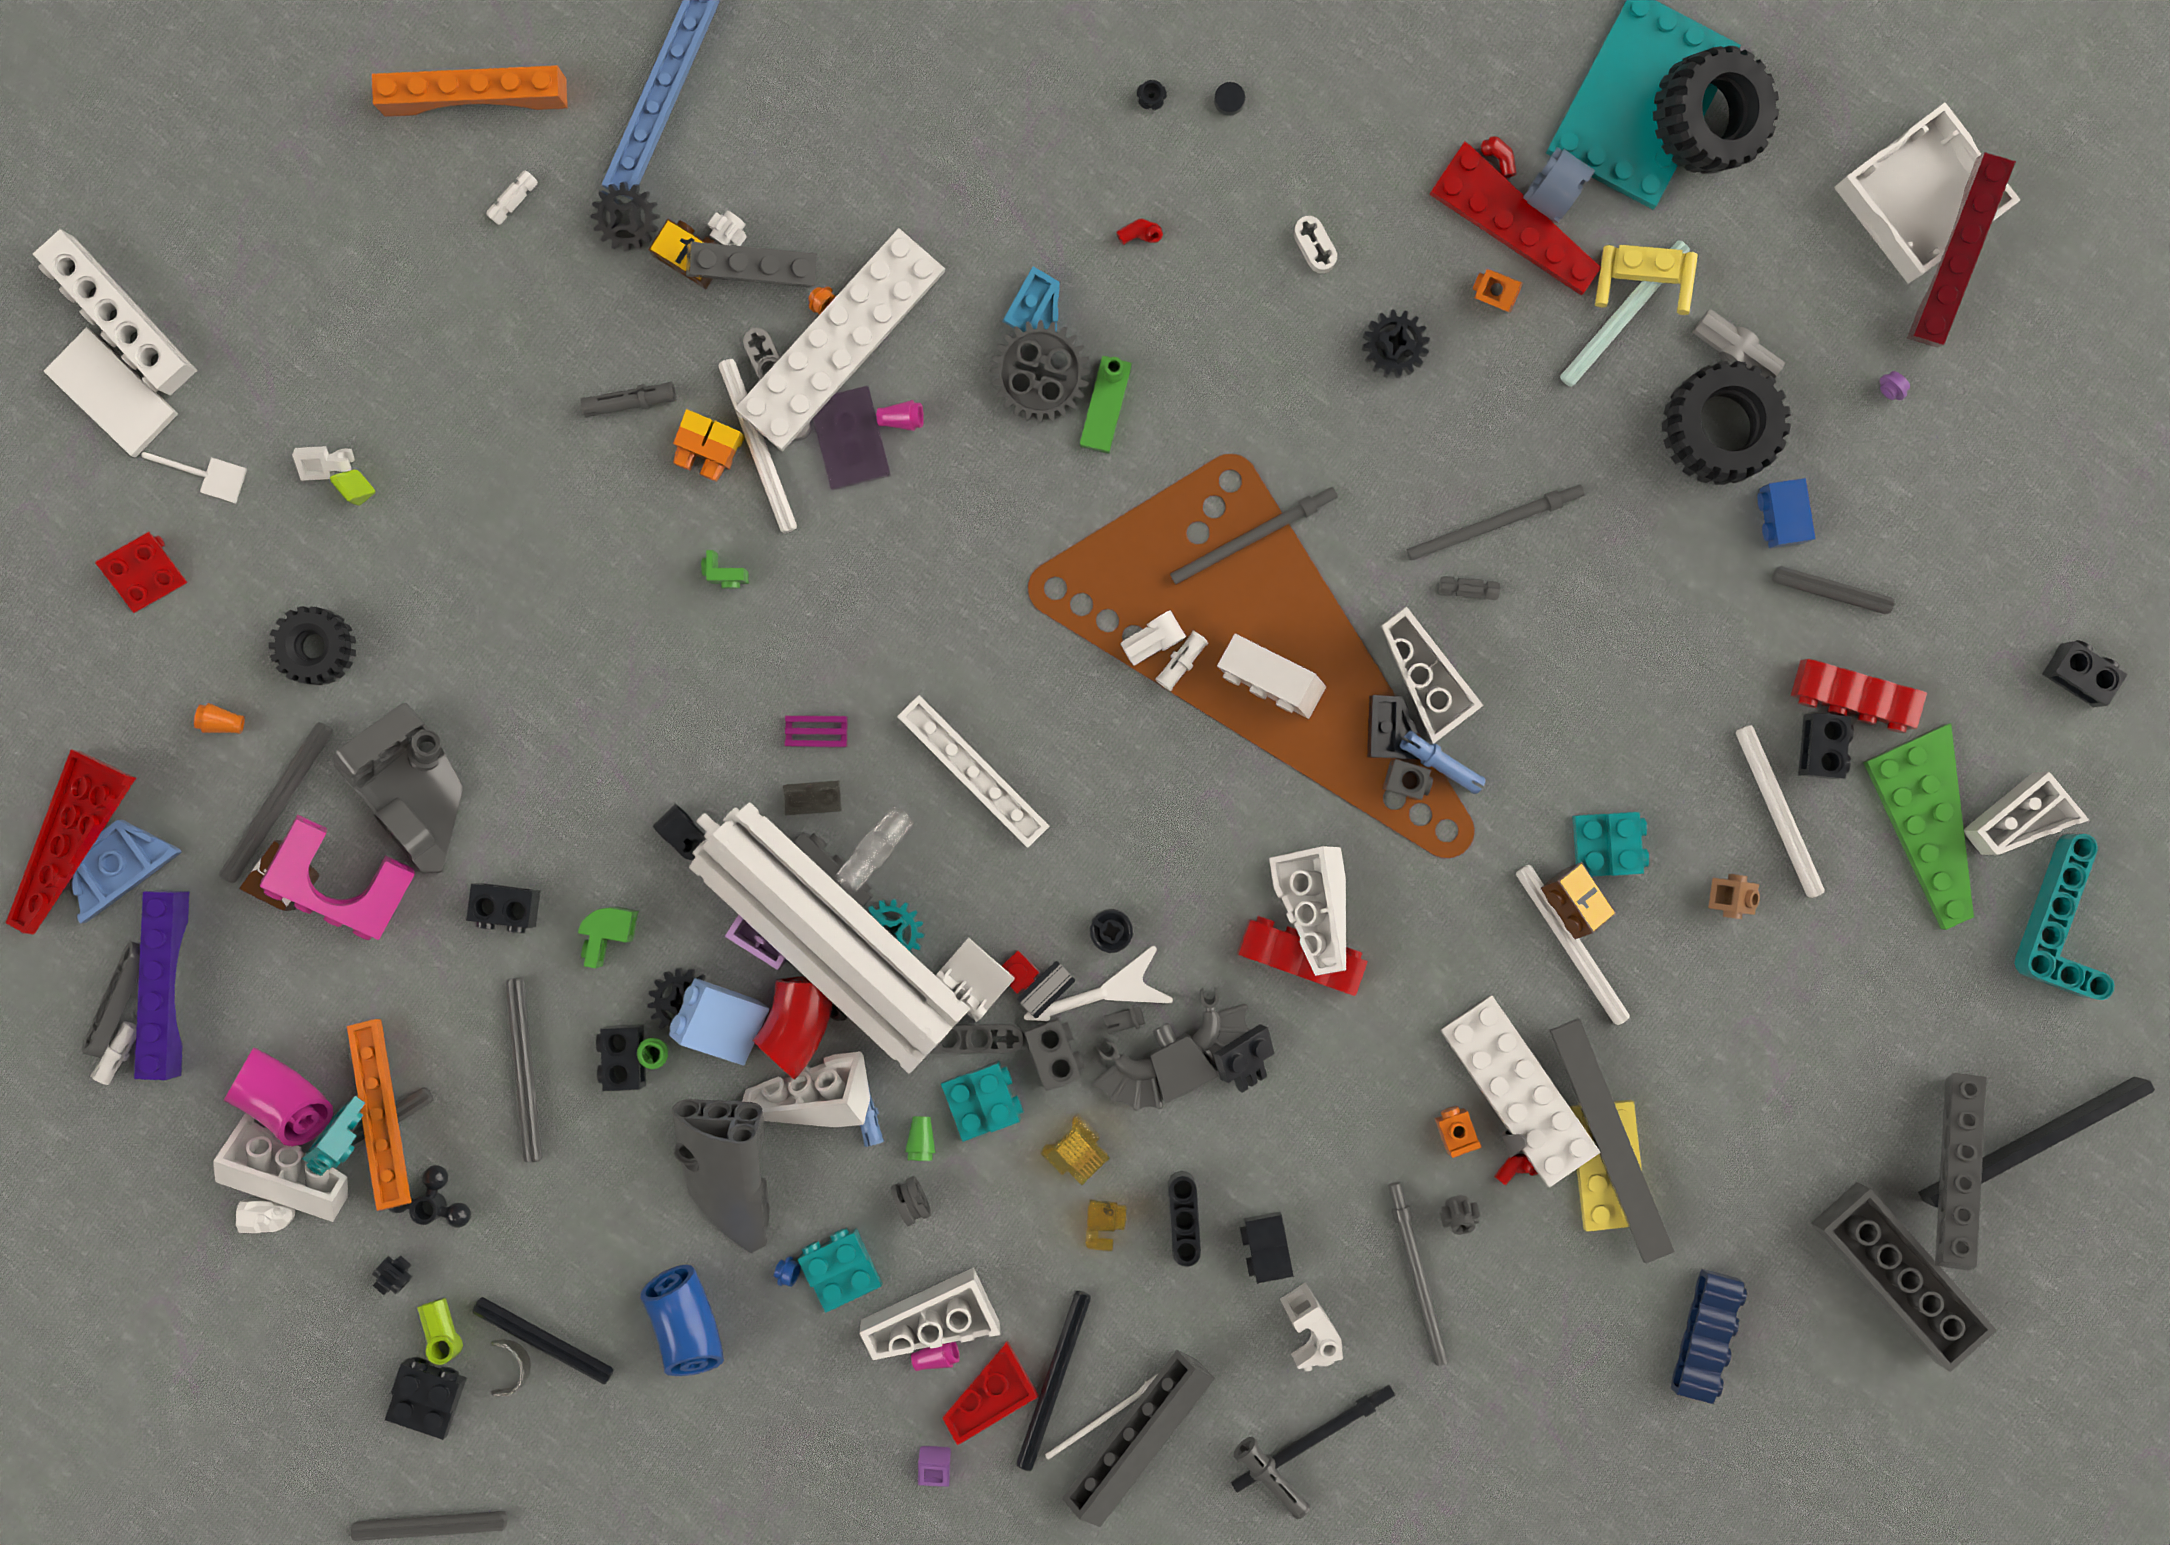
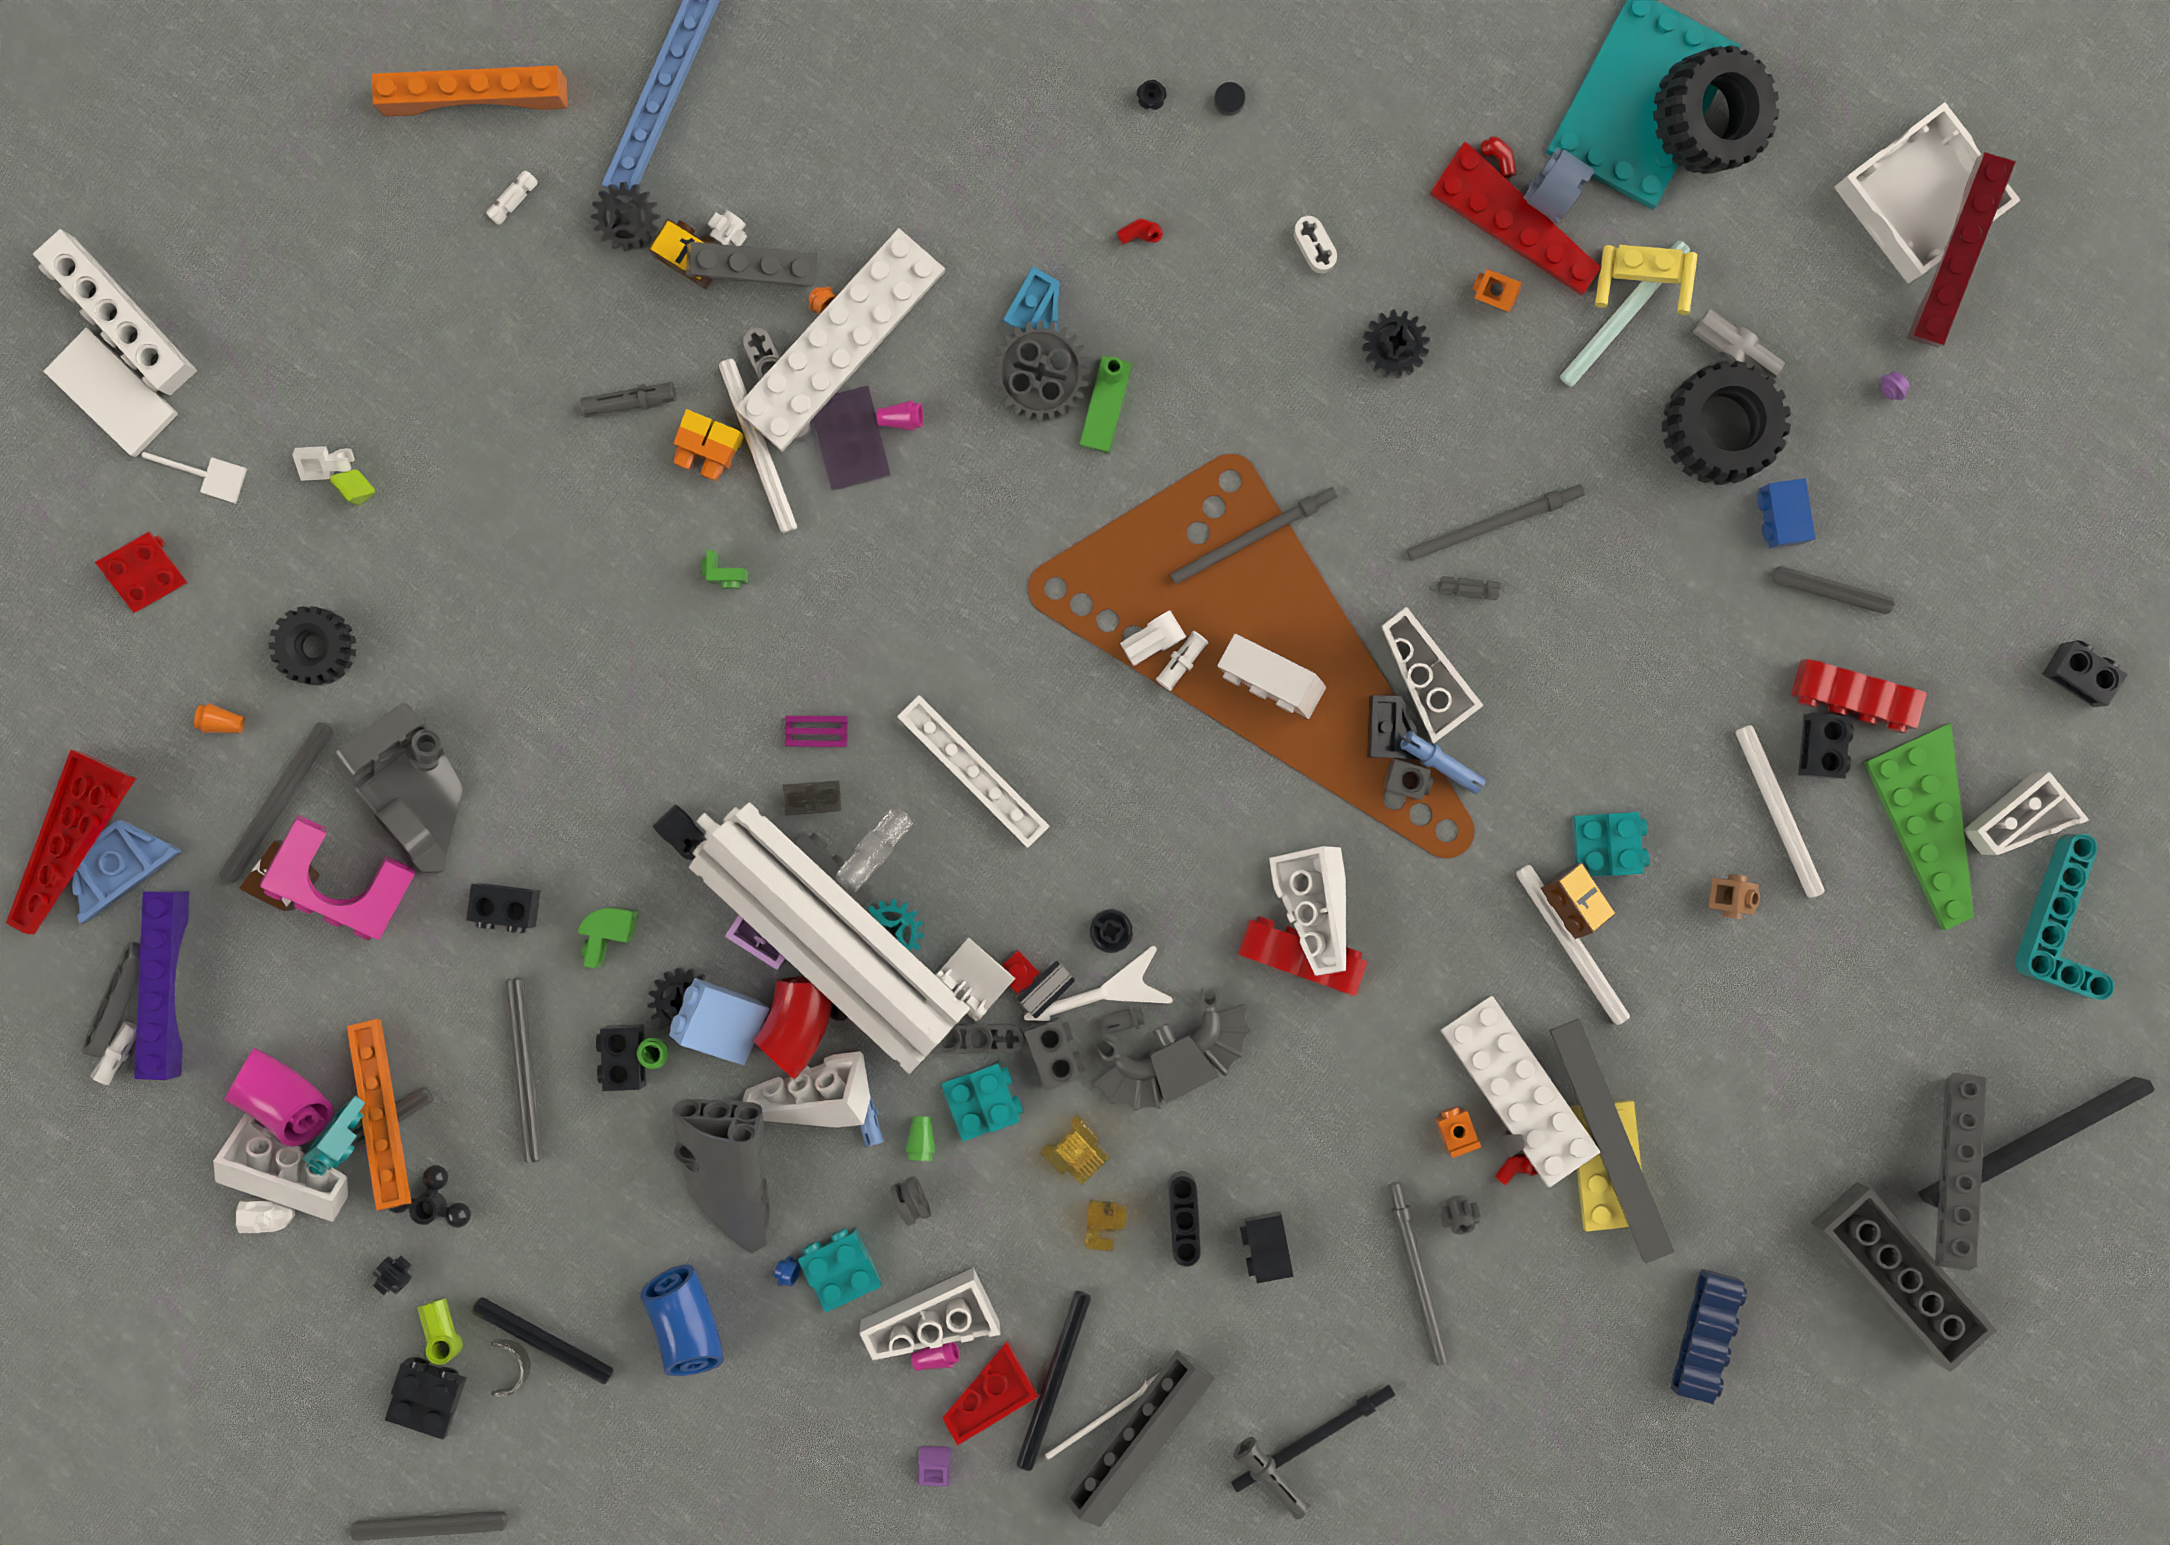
black hinge [1213,1024,1275,1093] -> none
white tile [1280,1282,1343,1371] -> none

